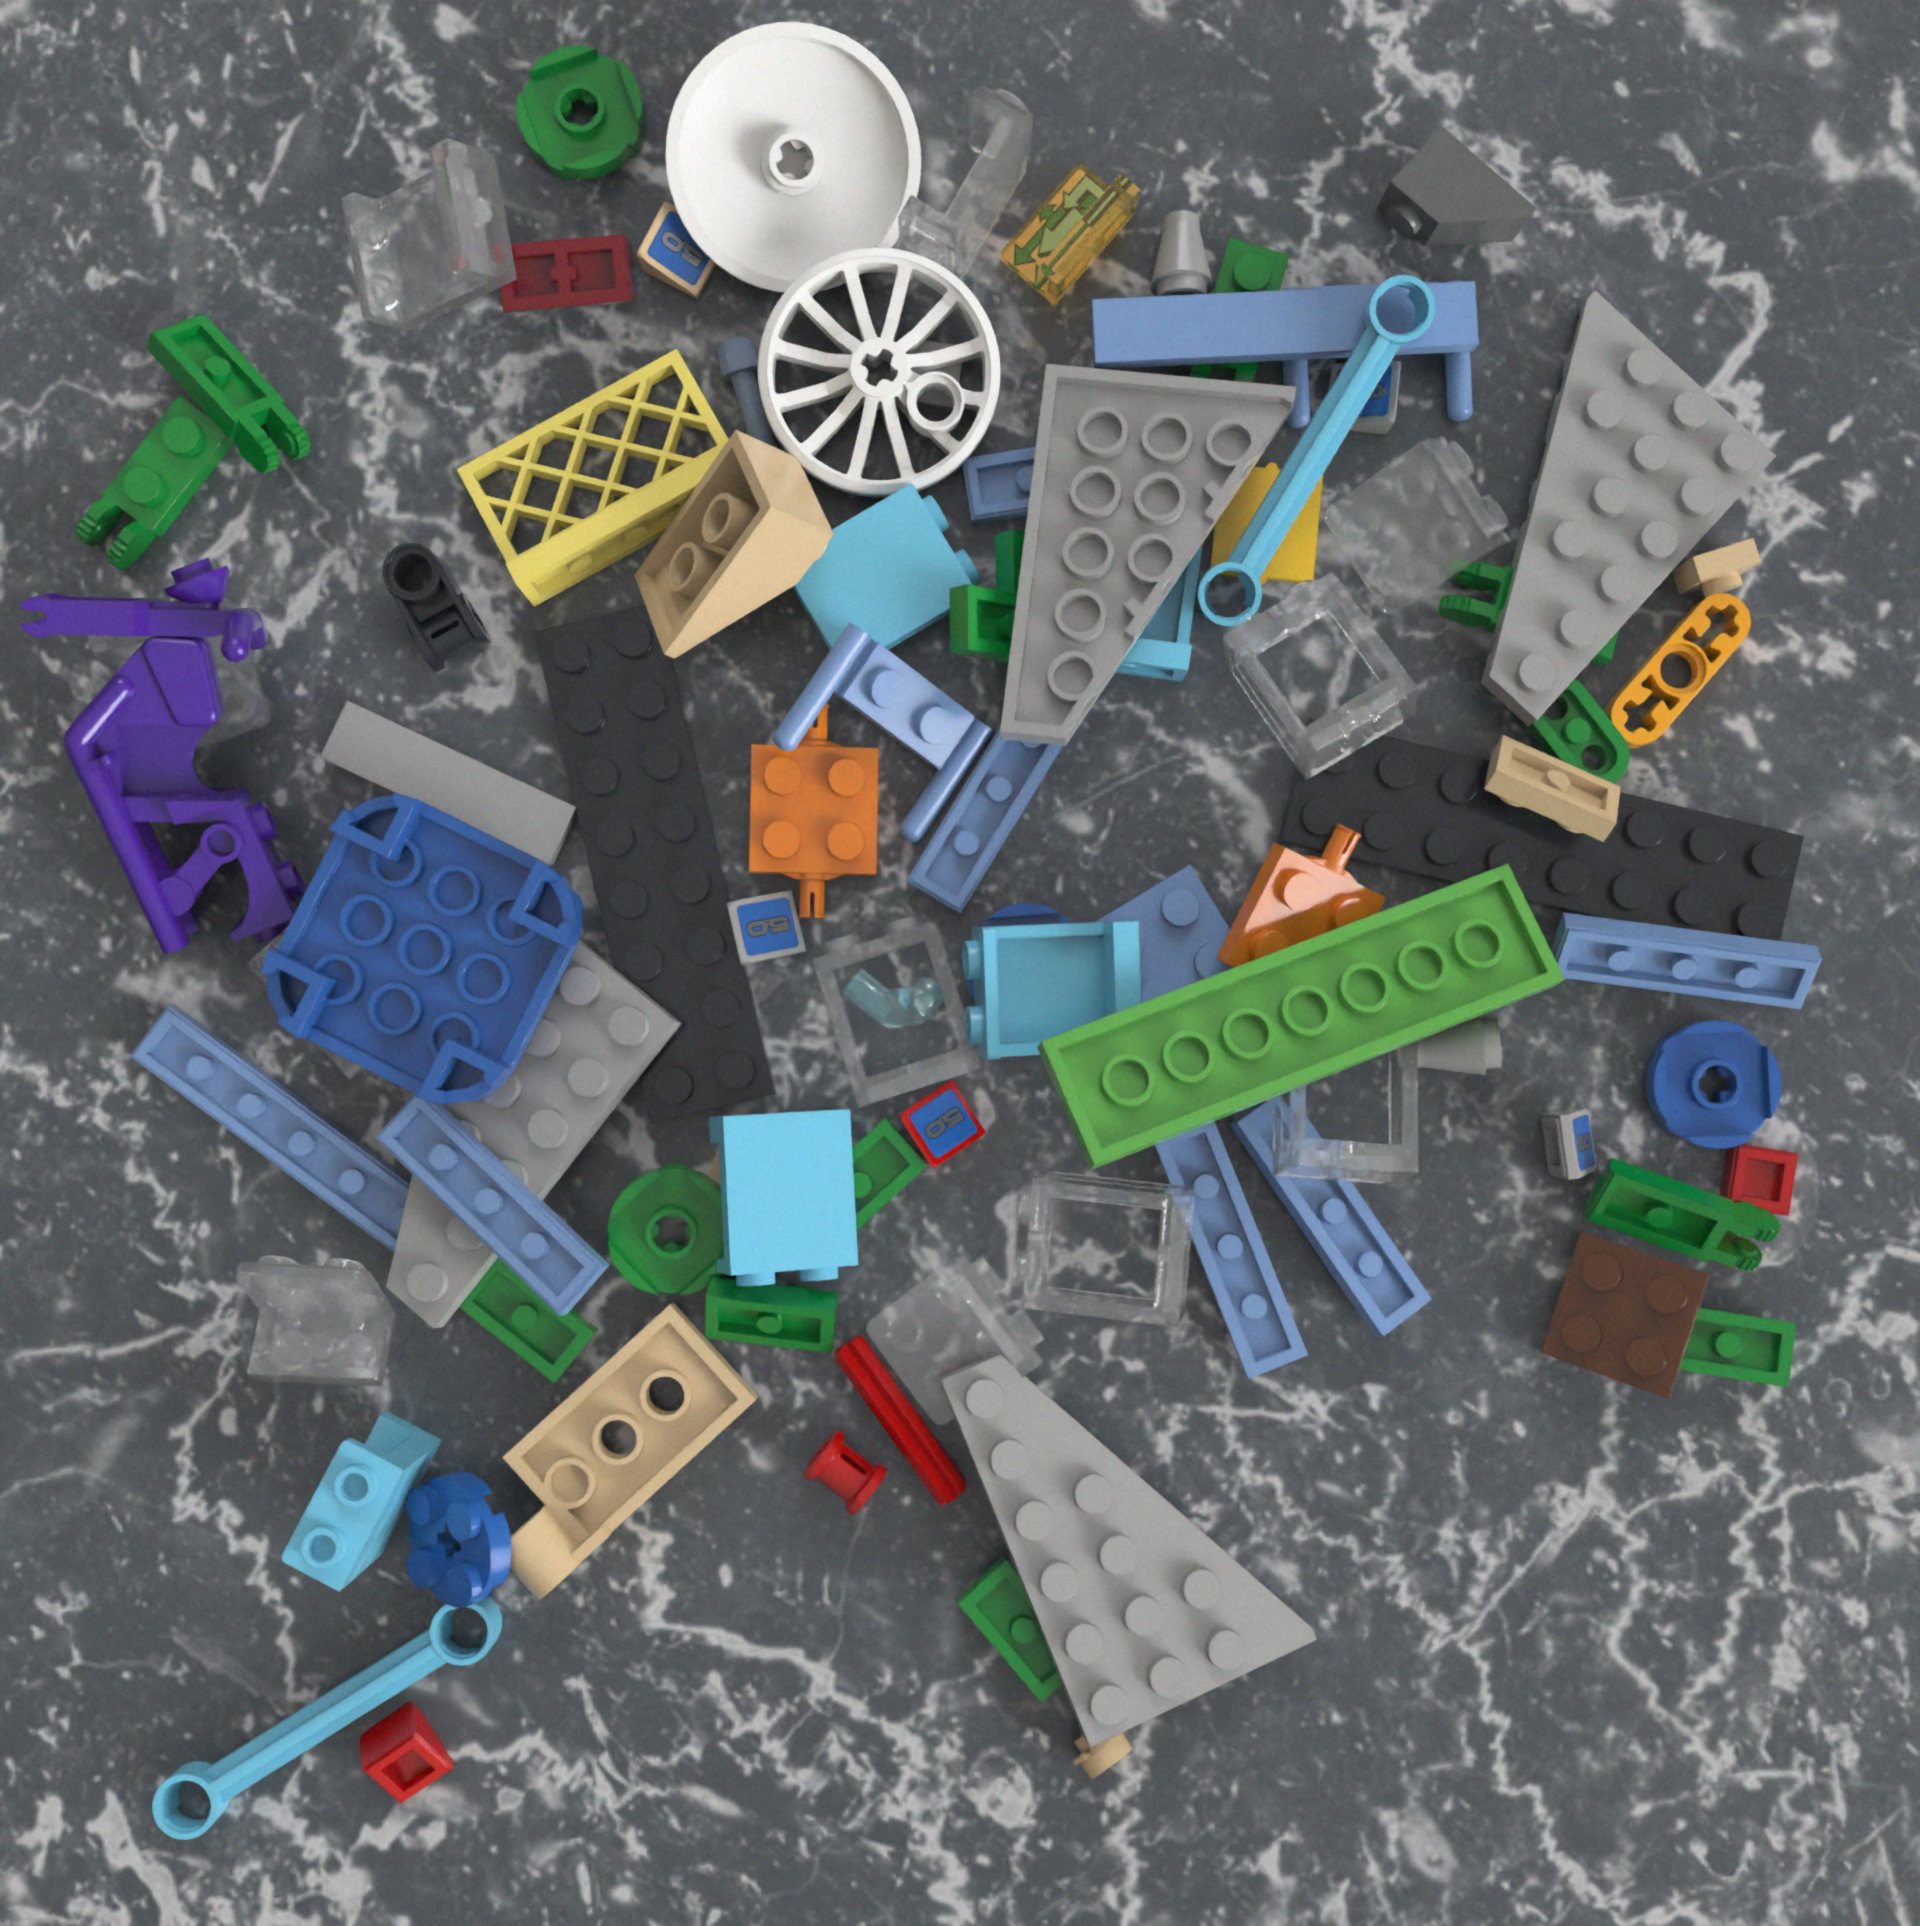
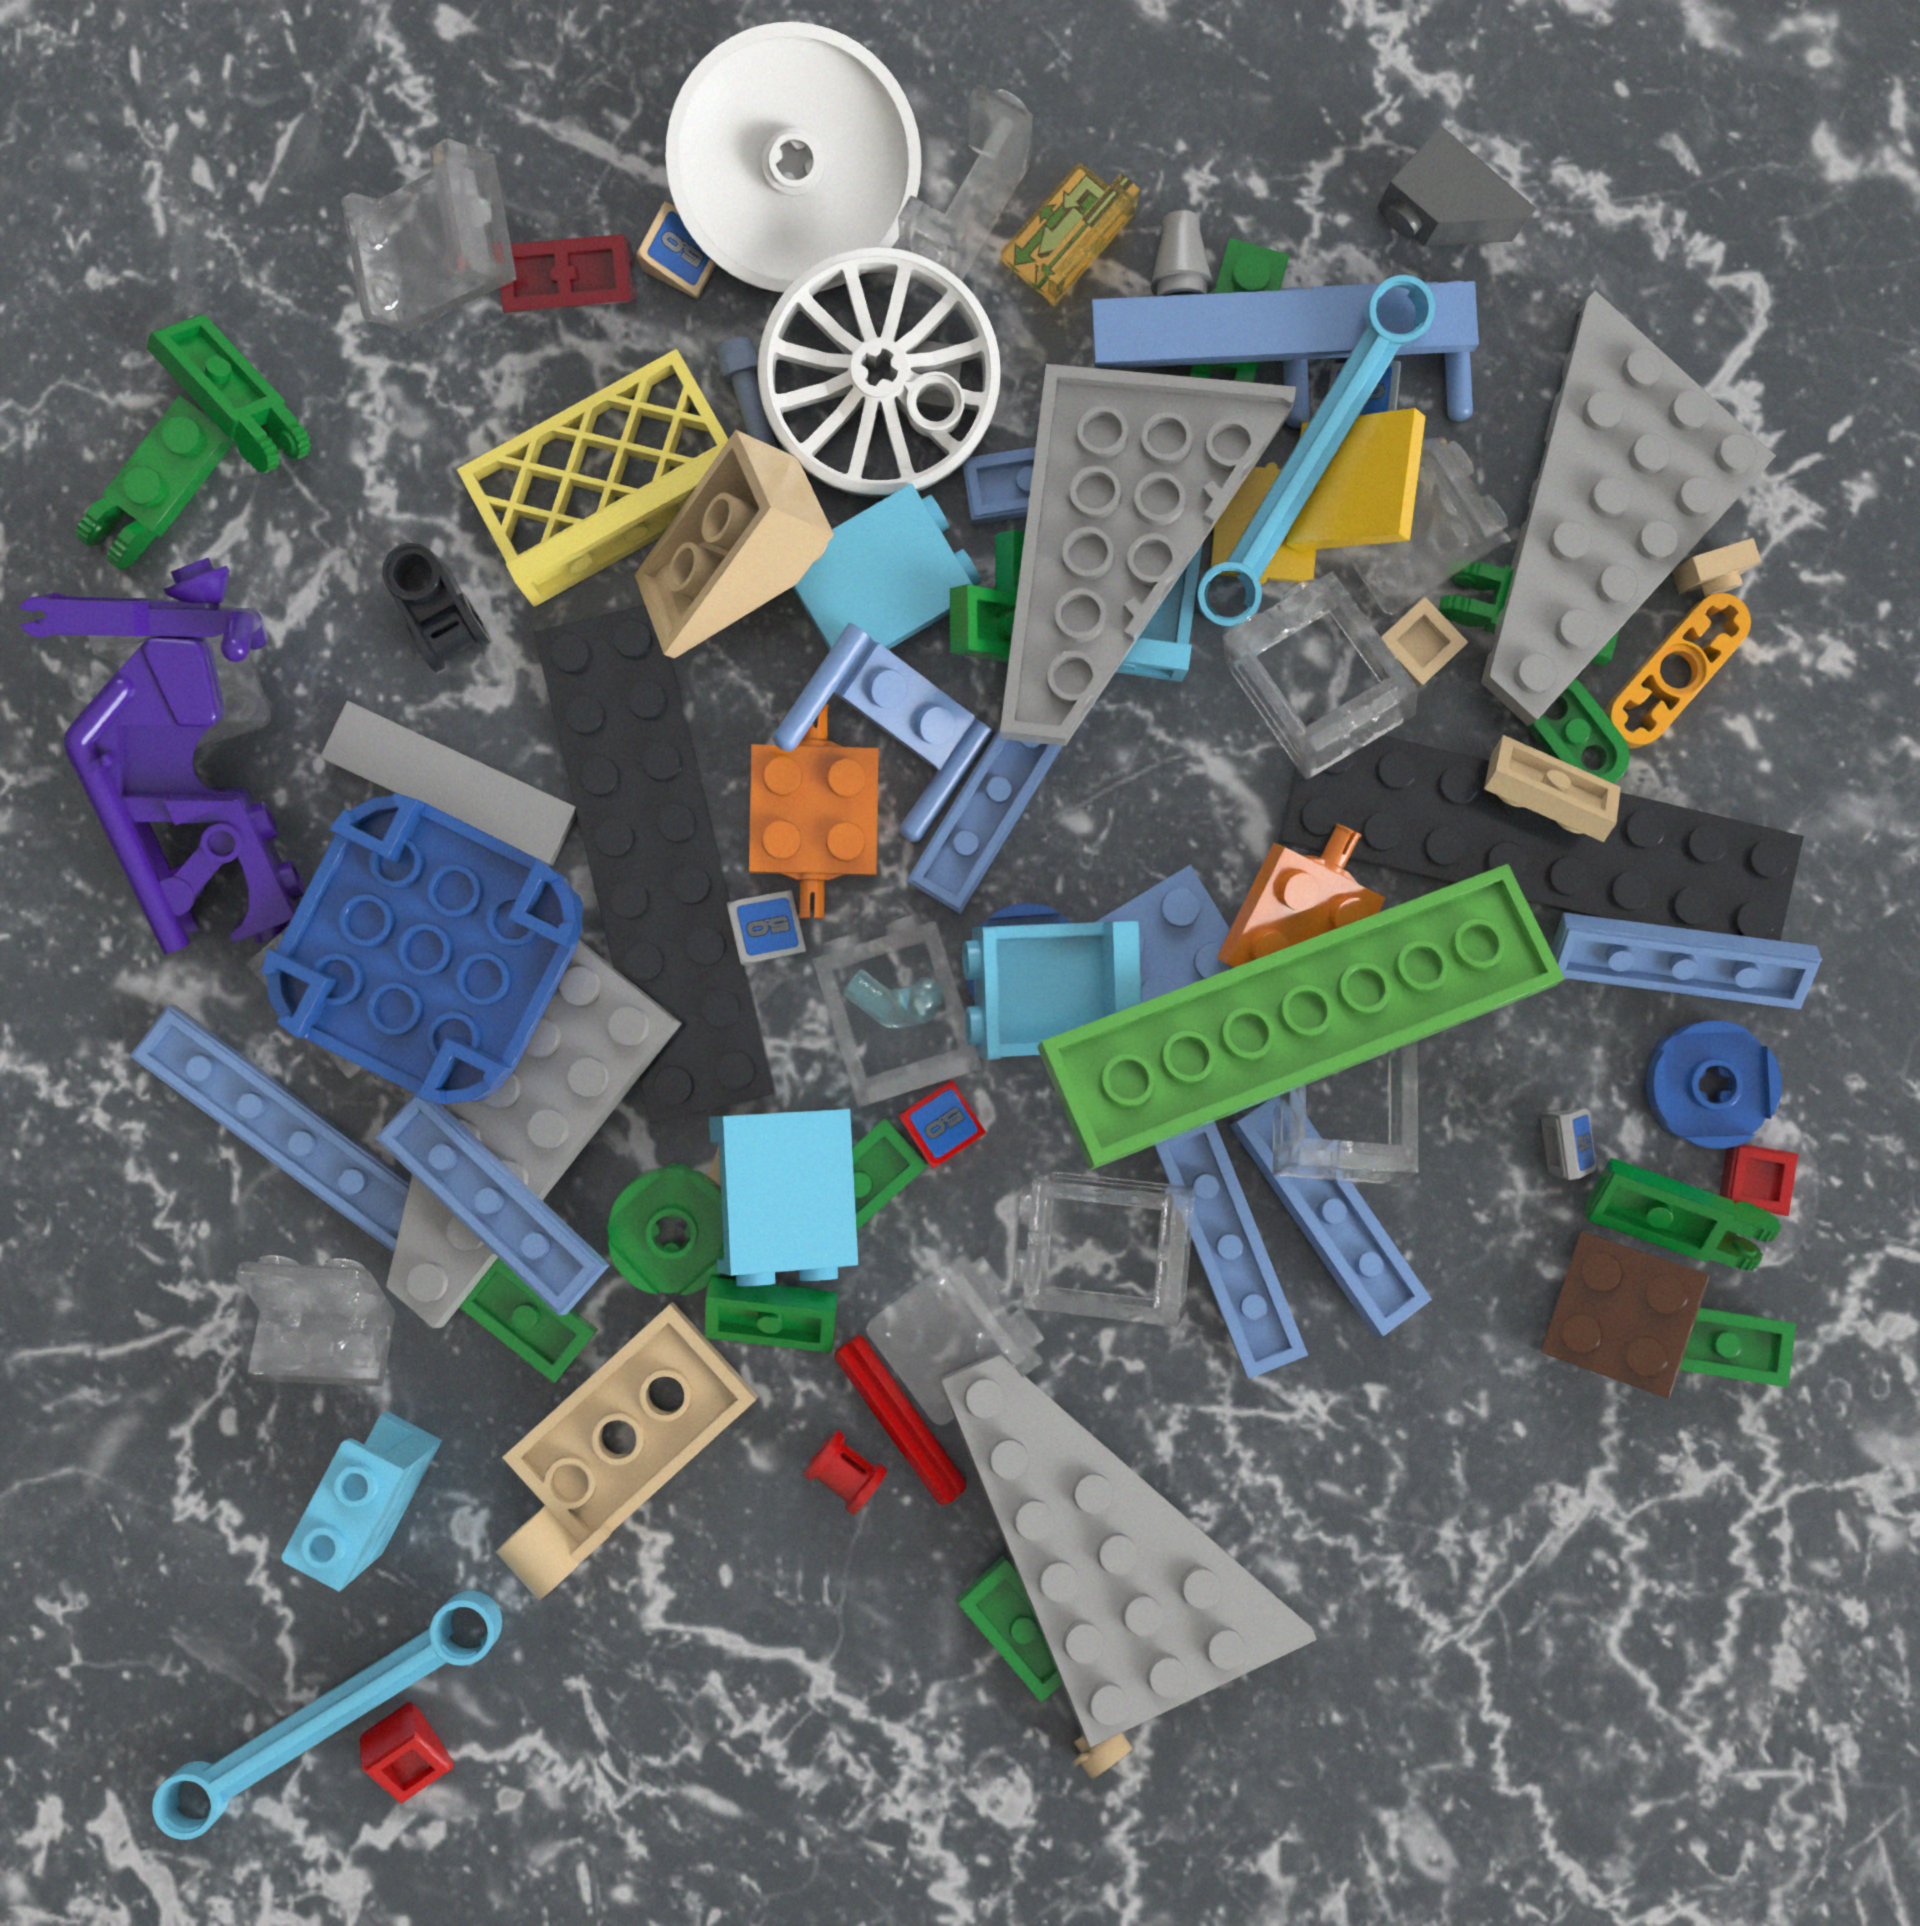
blue plate [406,1471,512,1608] -> none
green plate [516,45,646,180] -> none
light grey cone [1407,1016,1502,1076] -> none
none -> yellow tile [1286,408,1426,551]
none -> tan plate [1374,596,1468,689]

